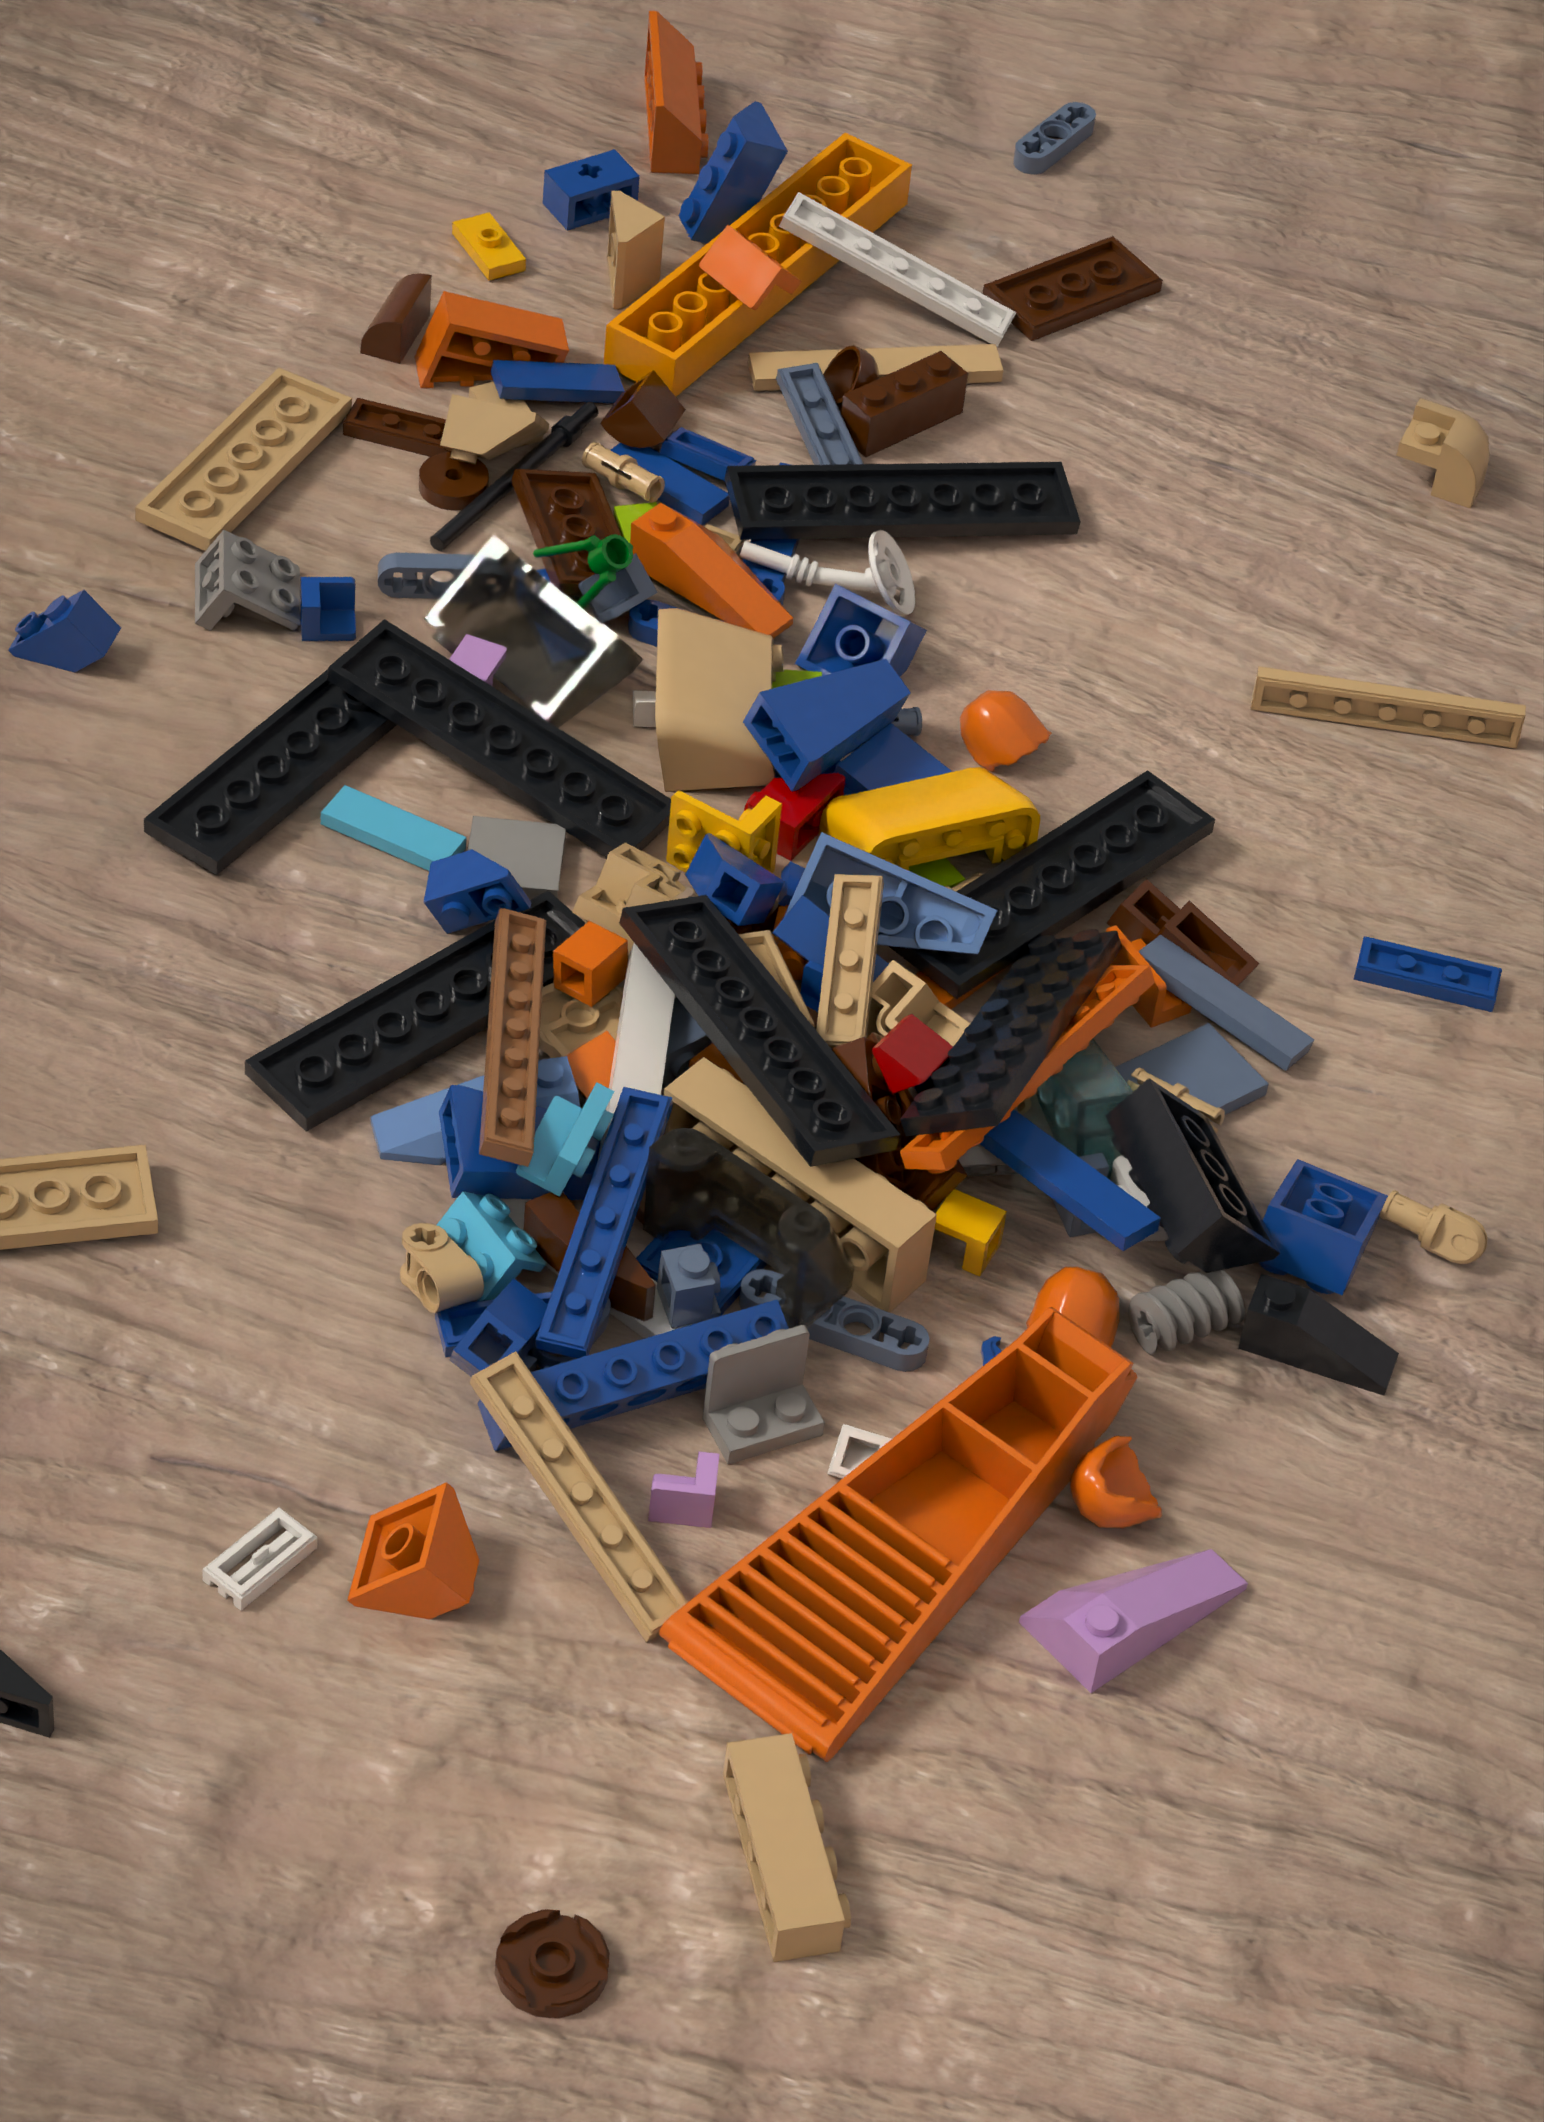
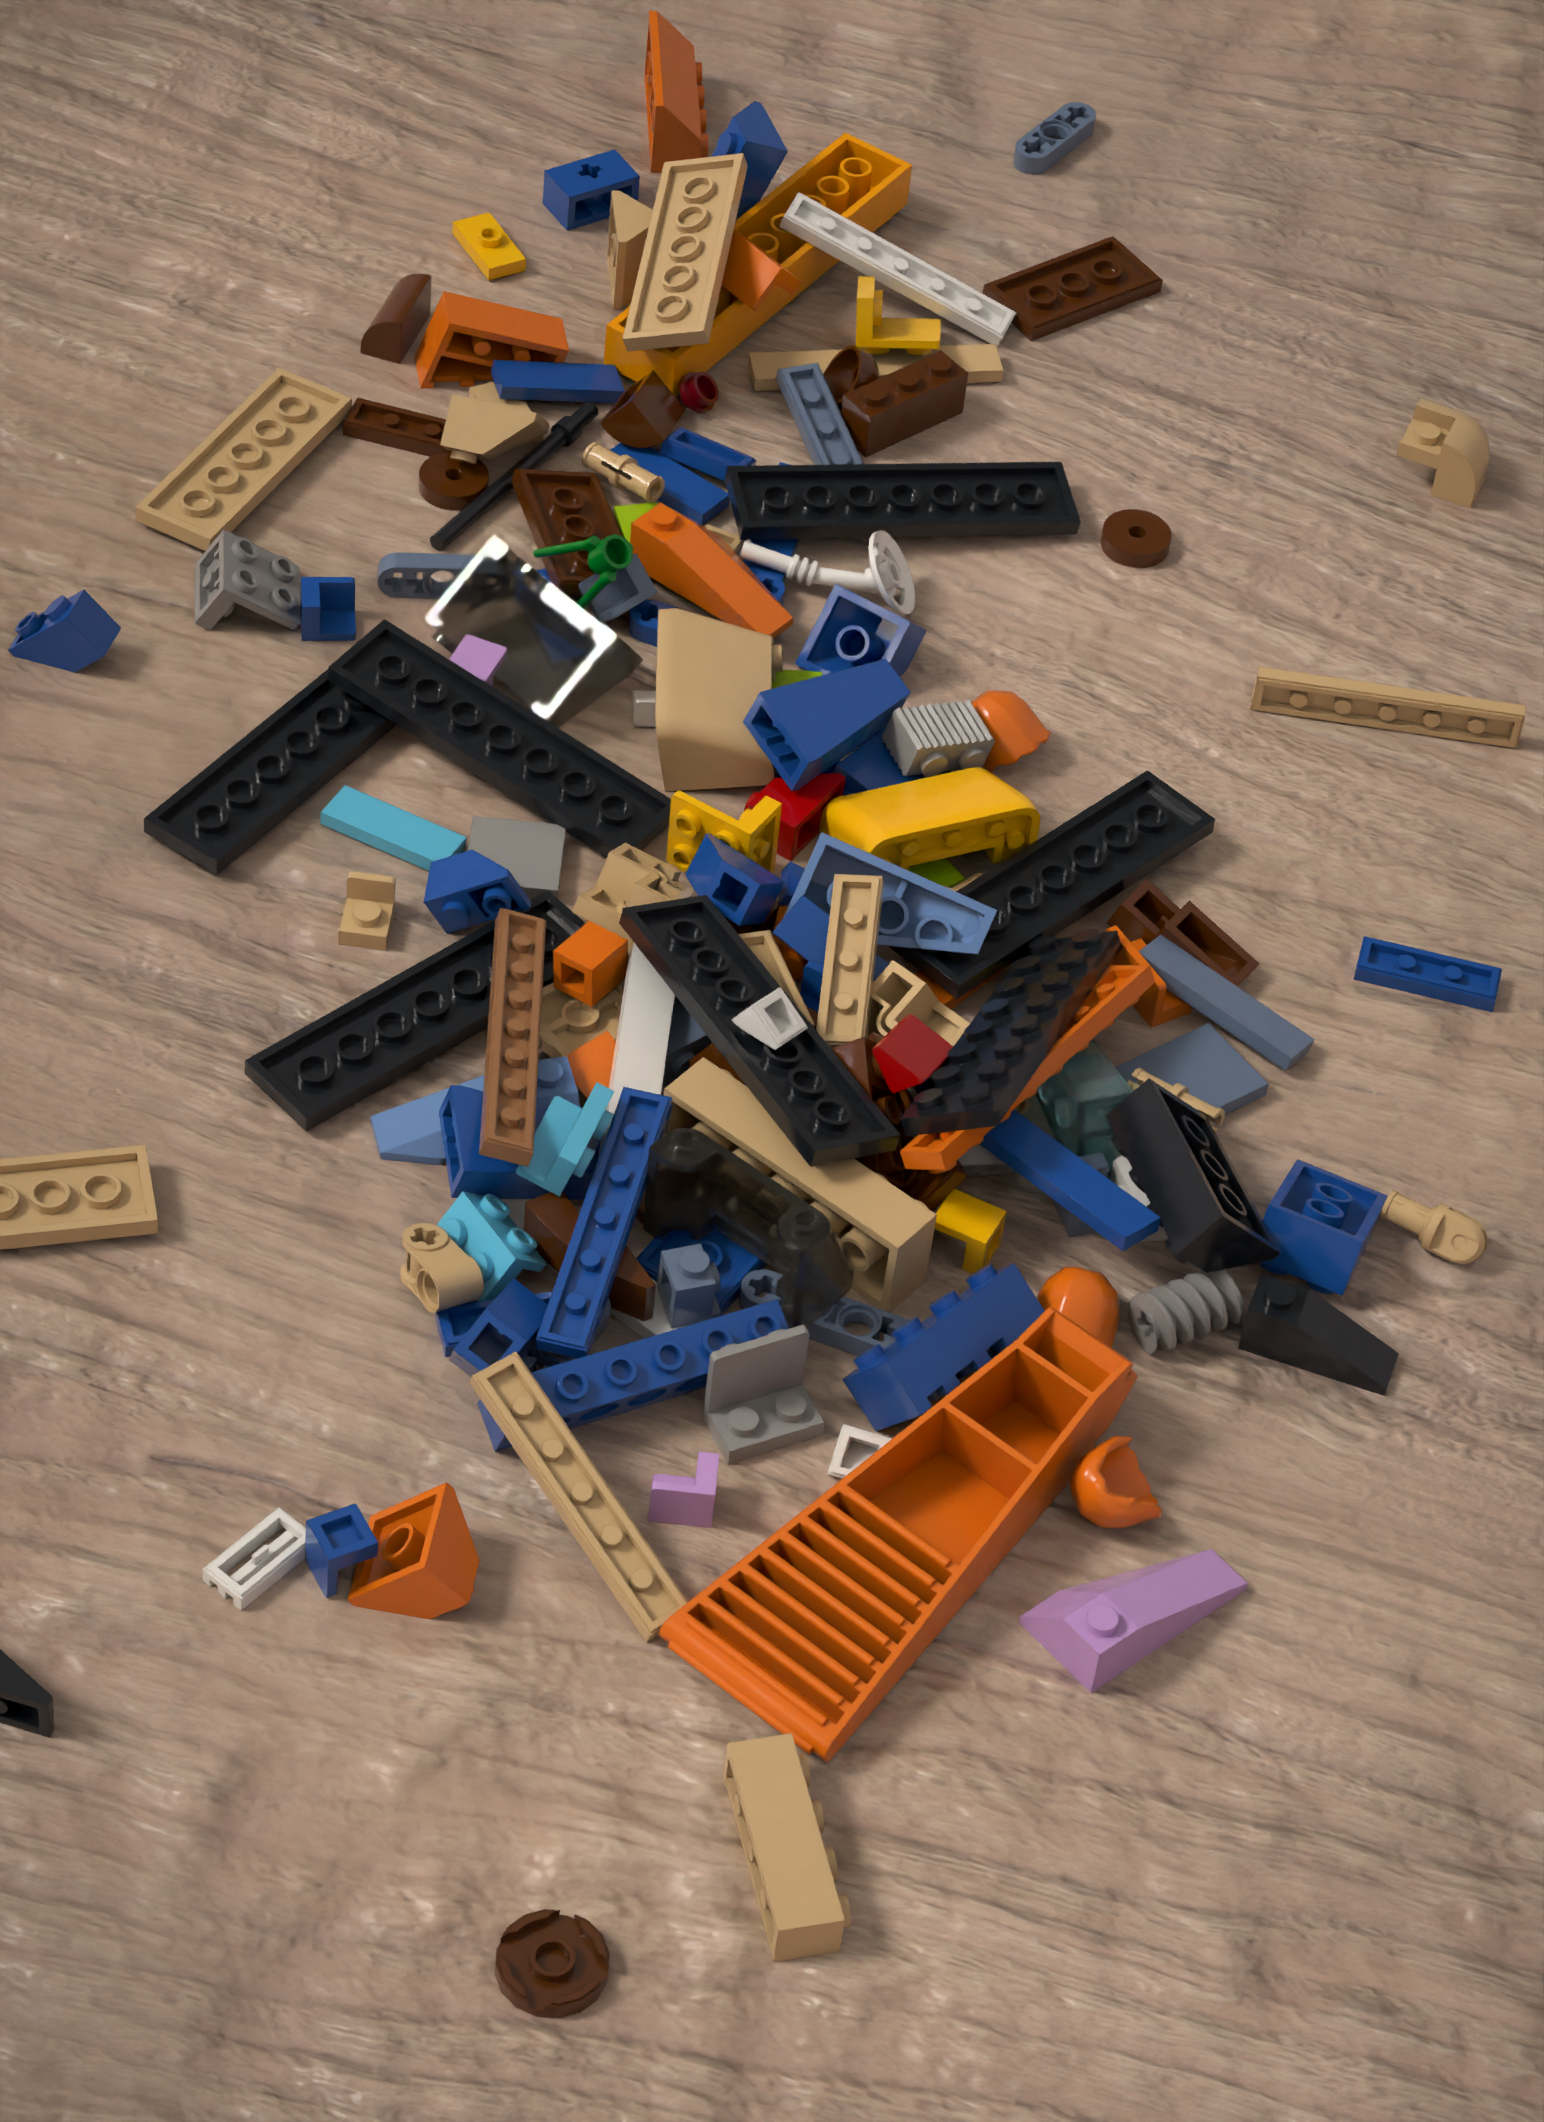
none -> blue panel [305,1503,378,1598]
none -> tan bracket [338,871,396,951]
none -> tan plate [622,153,748,352]
none -> dark red plate [679,372,719,414]
none -> white slope [731,987,808,1050]
none -> blue wedge [842,1263,1045,1431]
none -> yellow bracket [856,276,941,355]
none -> light grey brick [882,699,995,777]
none -> reddish brown piece [1100,509,1172,568]

